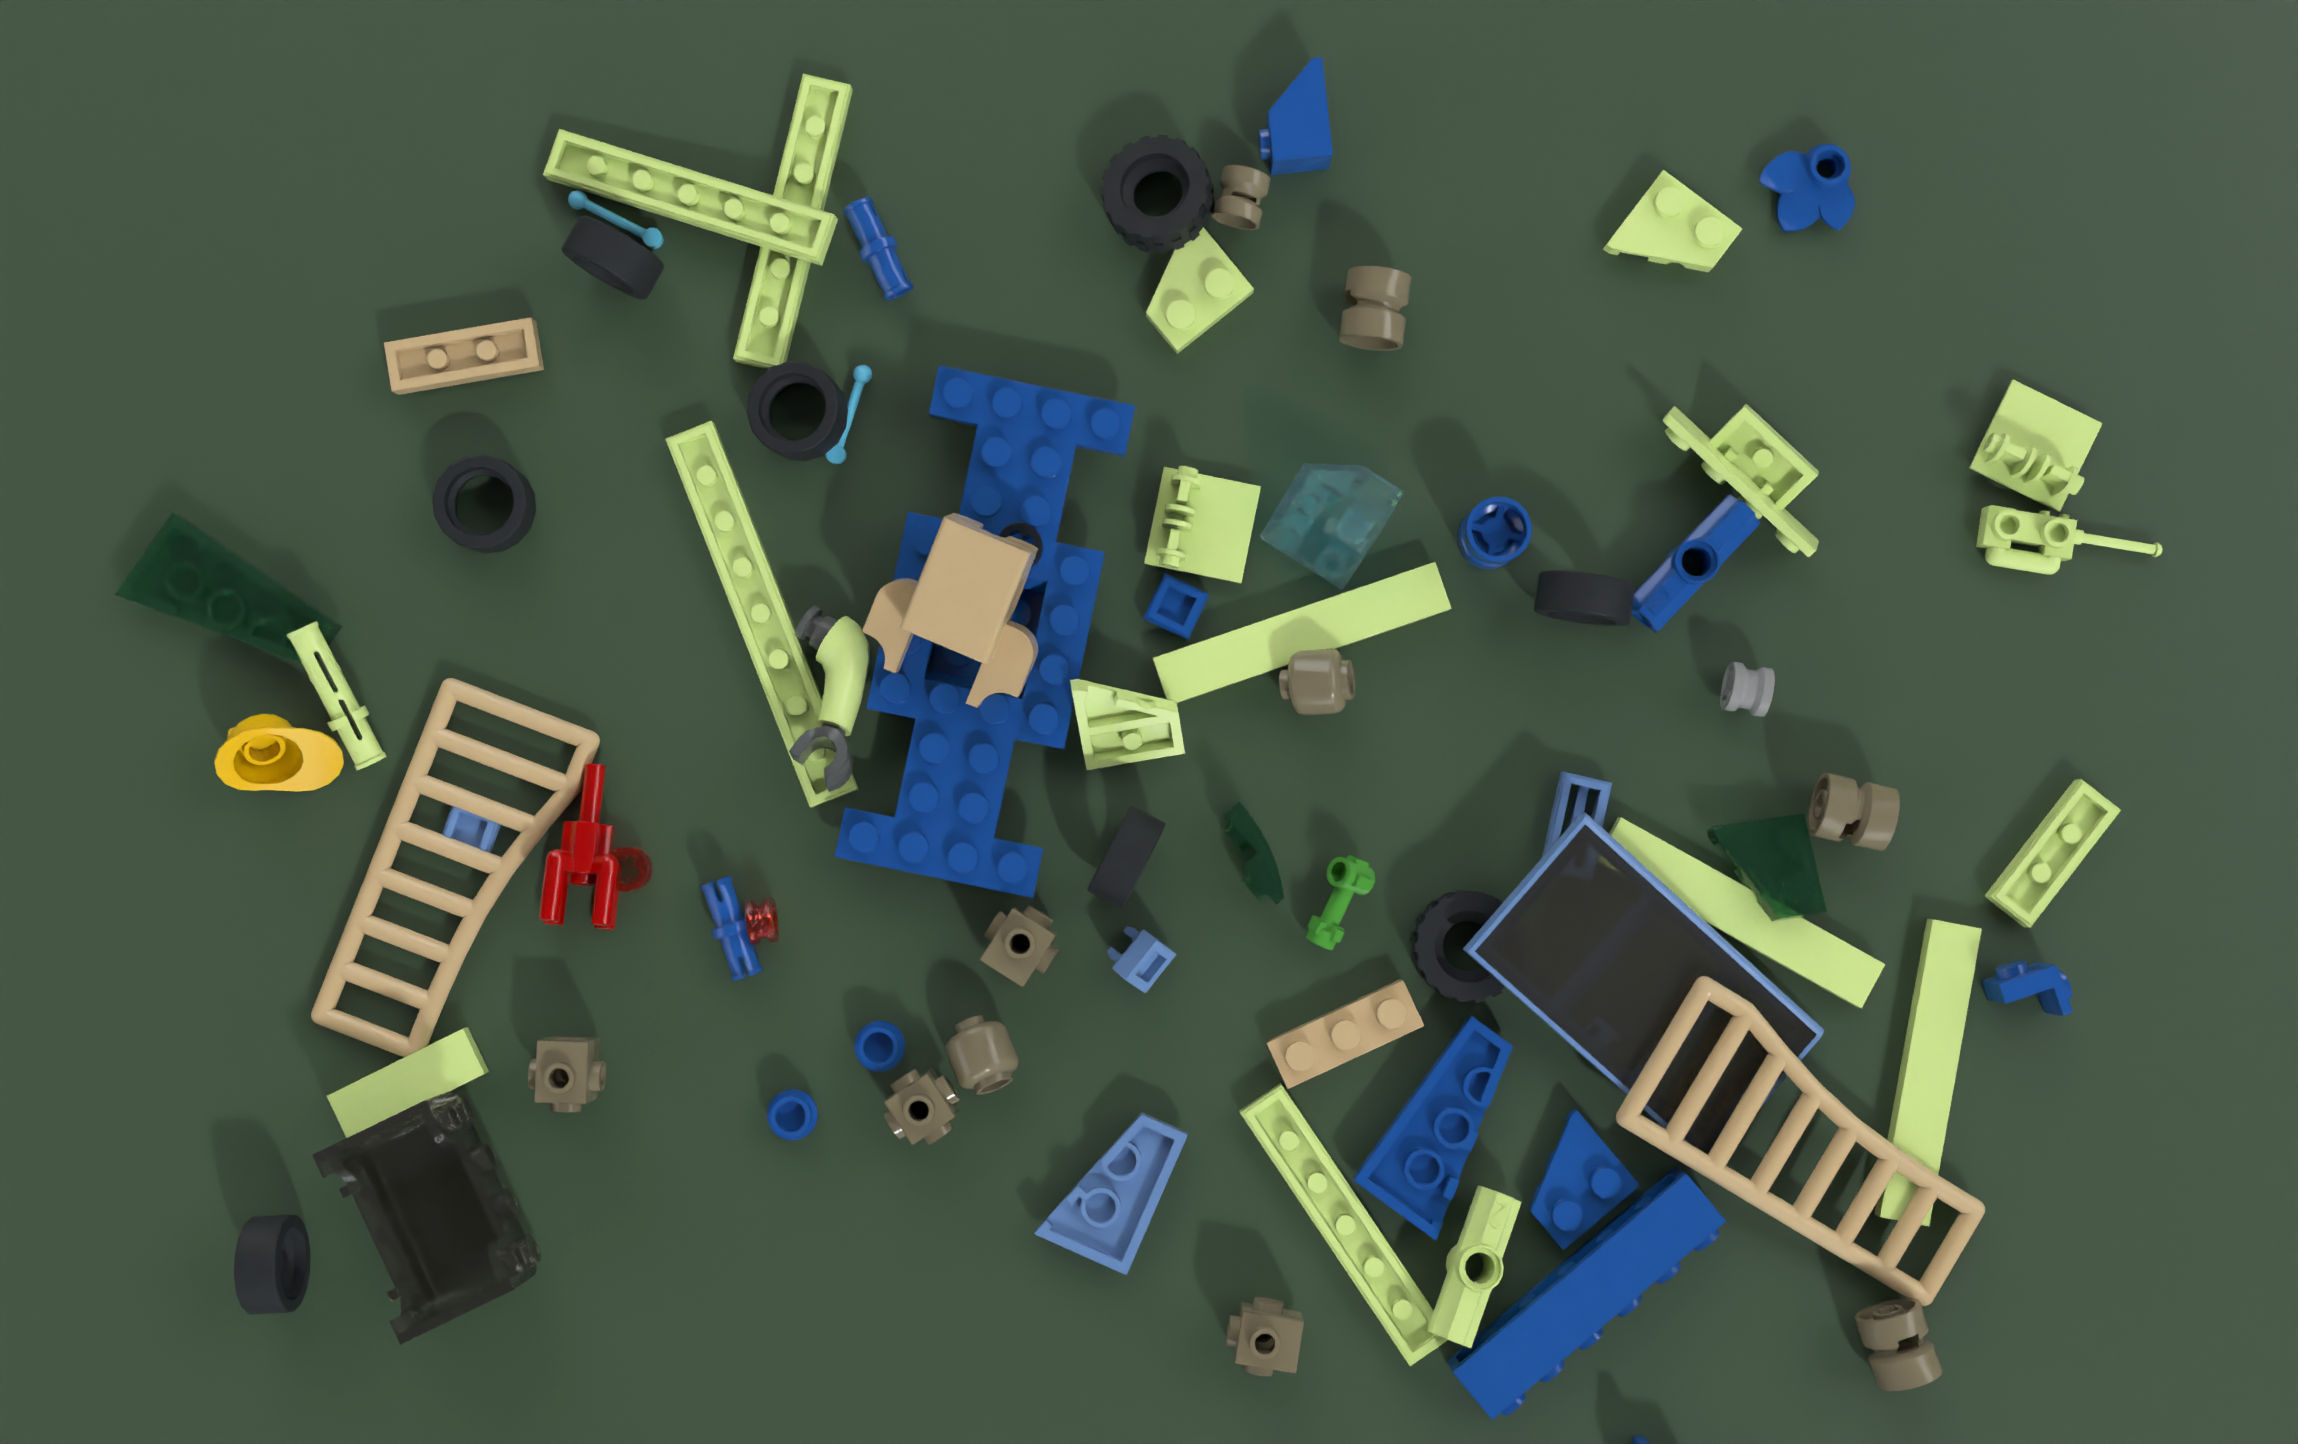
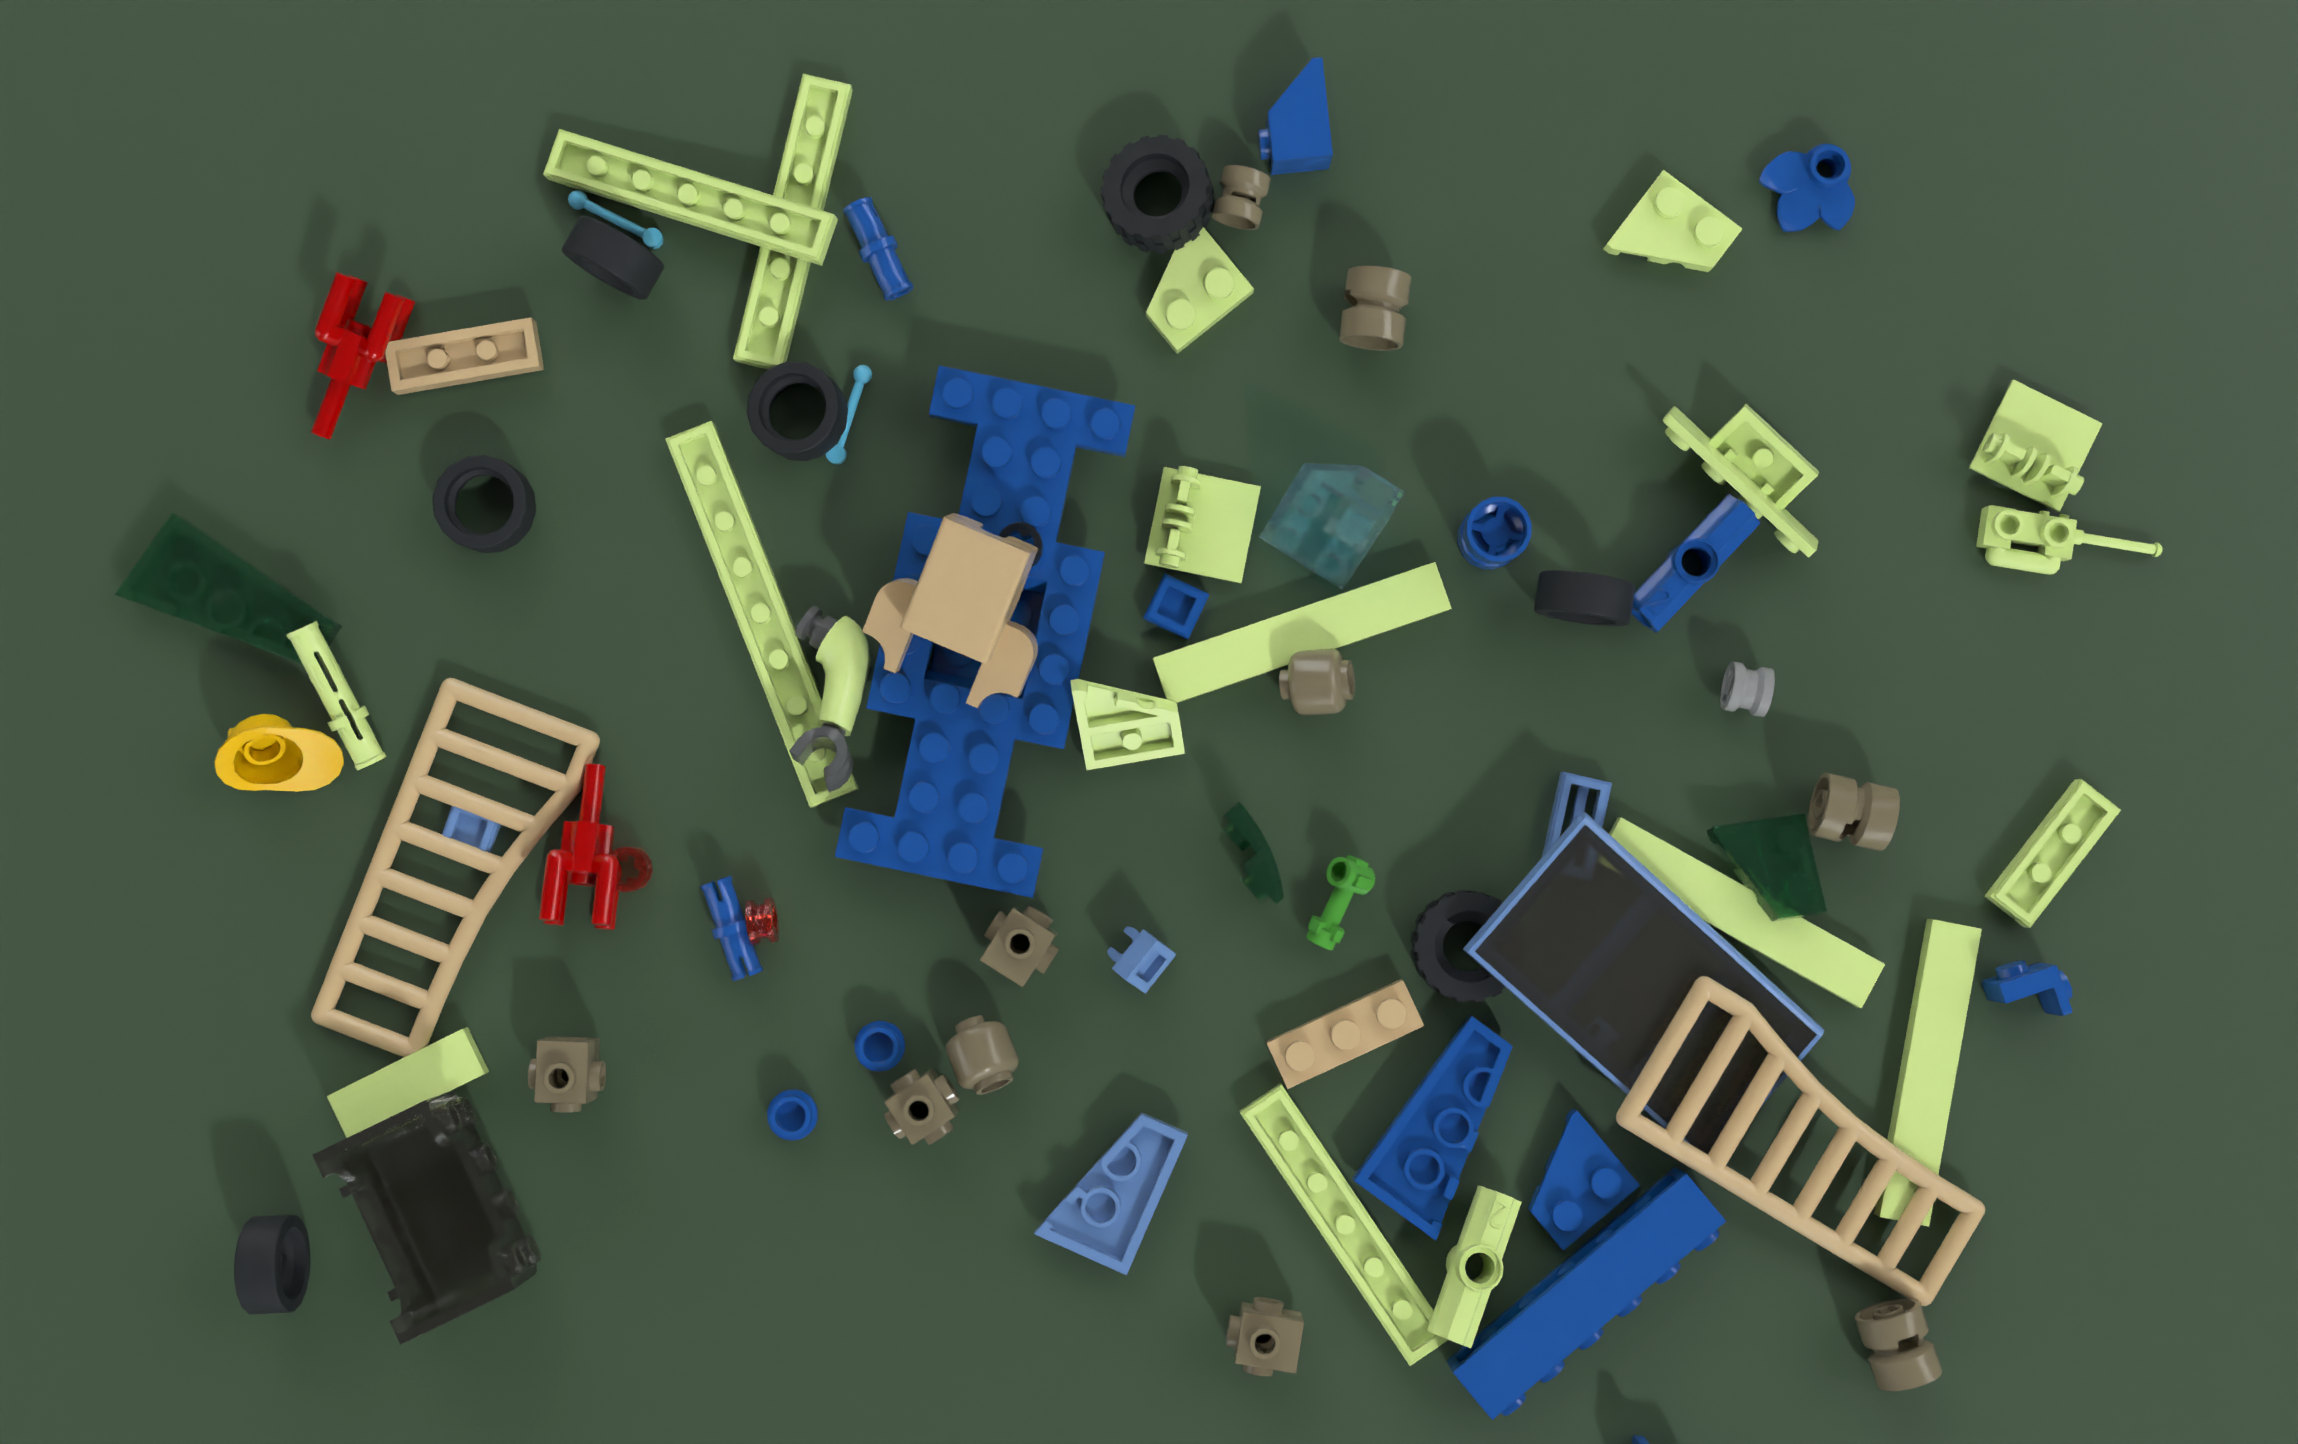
black tyre [1087,806,1165,908] -> none
none -> red plant [311,272,415,439]

